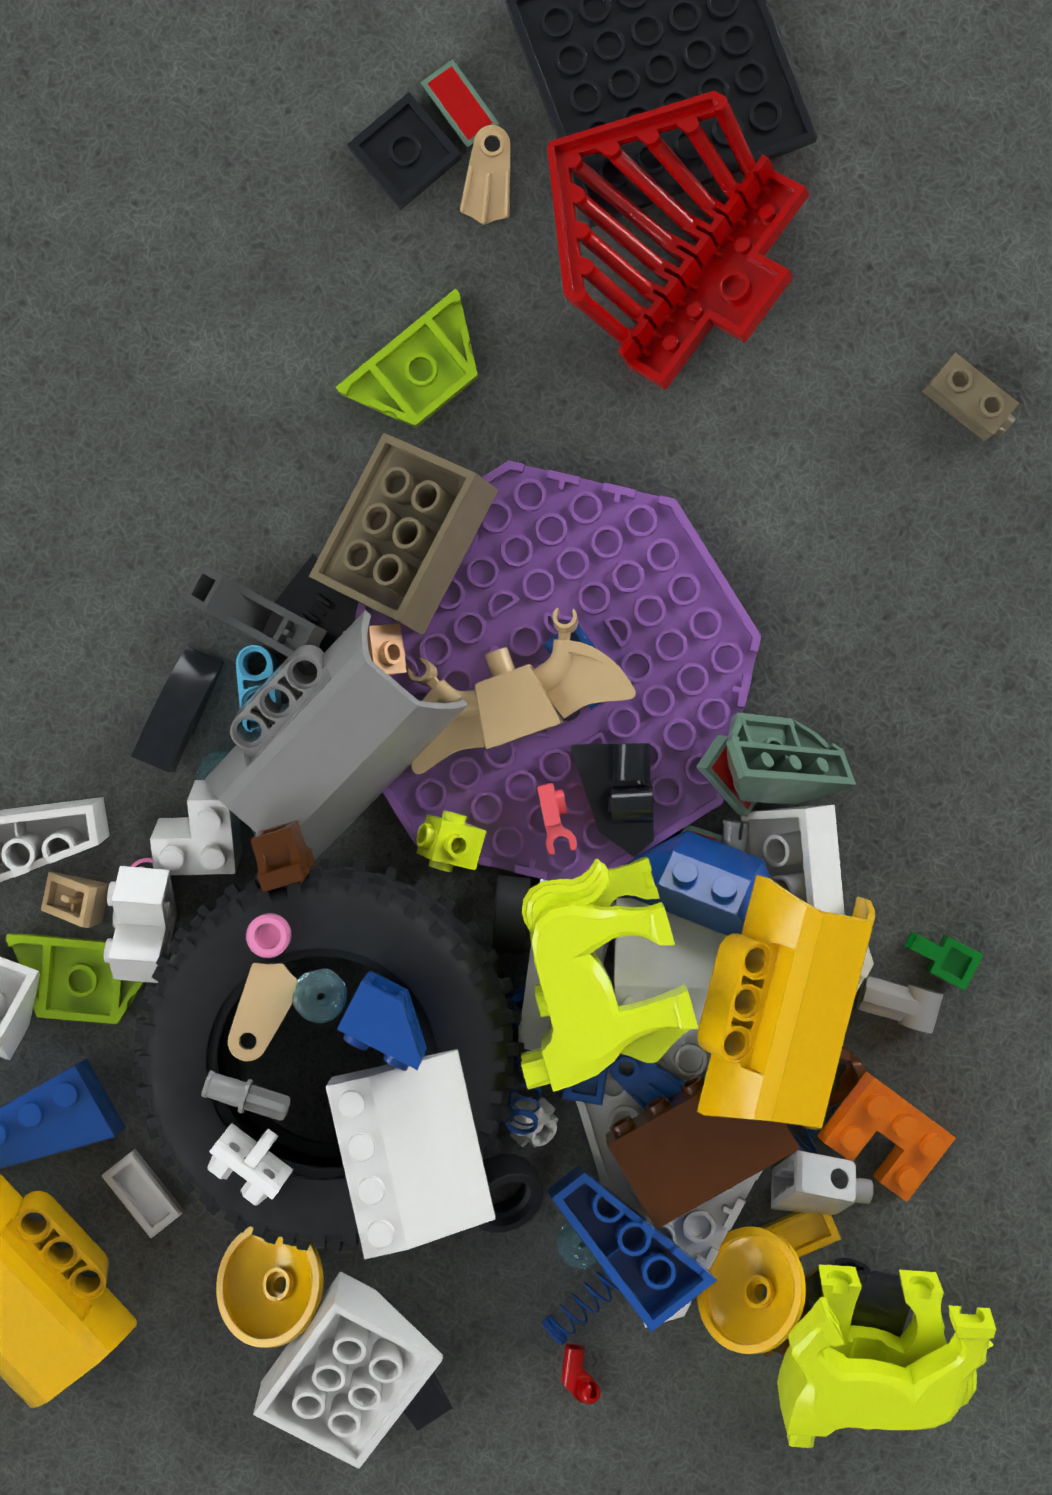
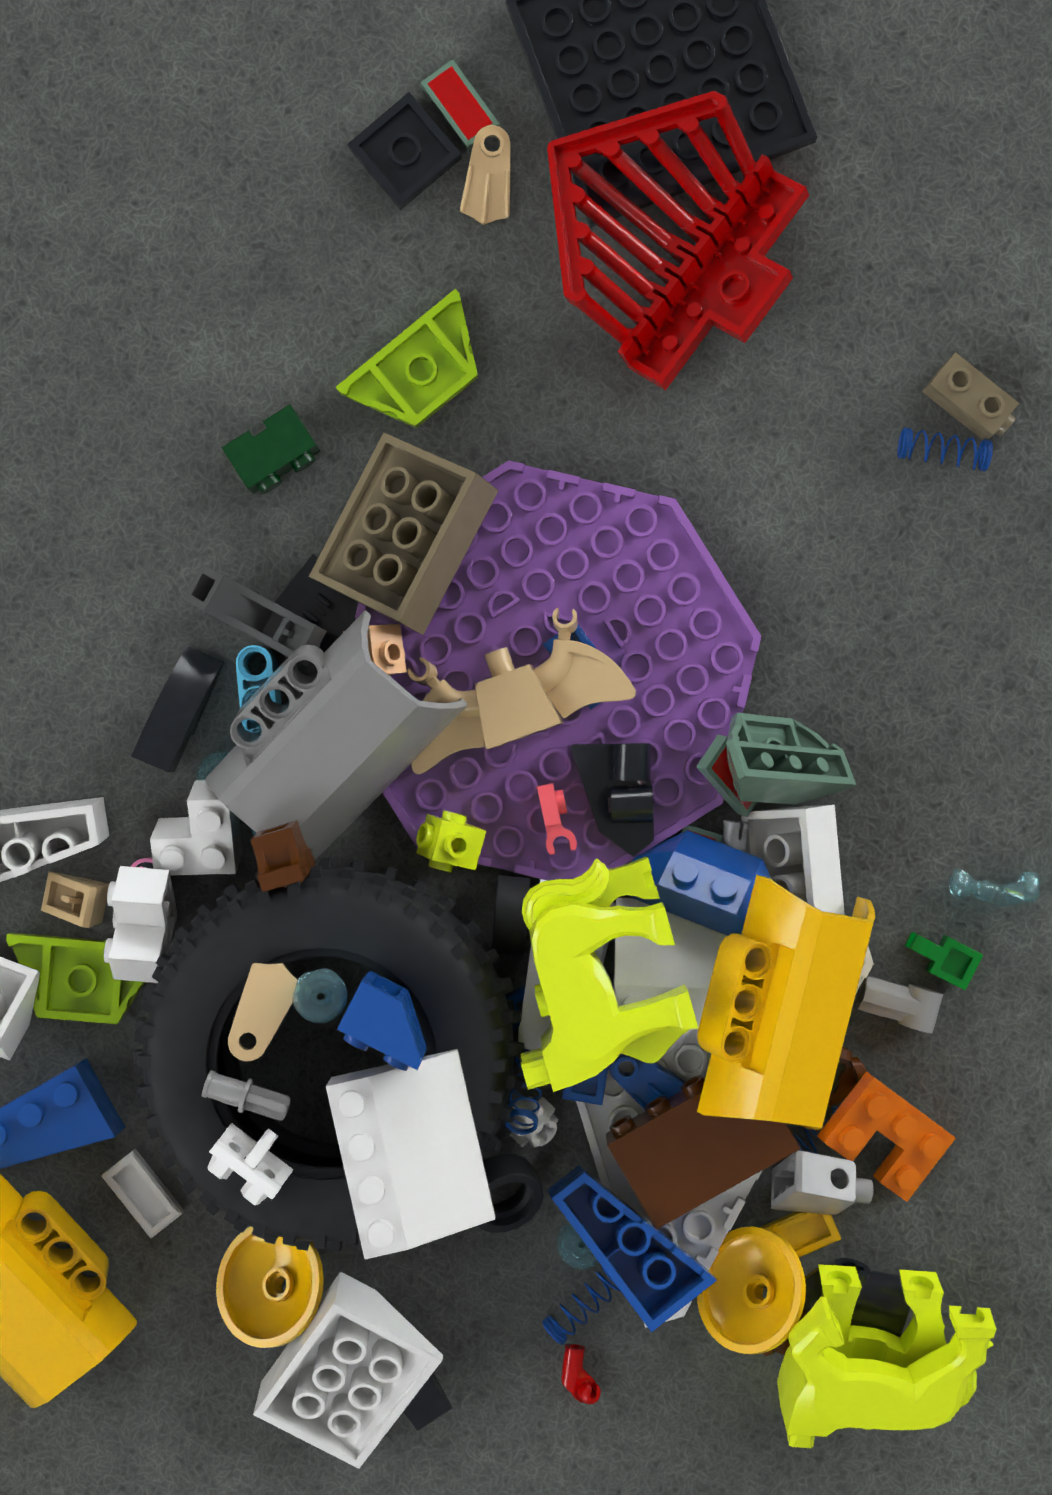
bright pink tile [246,913,291,958] -> none
none -> dark green brick [221,404,320,494]
none -> blue piece [897,427,993,472]
none -> clear light blue arm [949,869,1041,907]

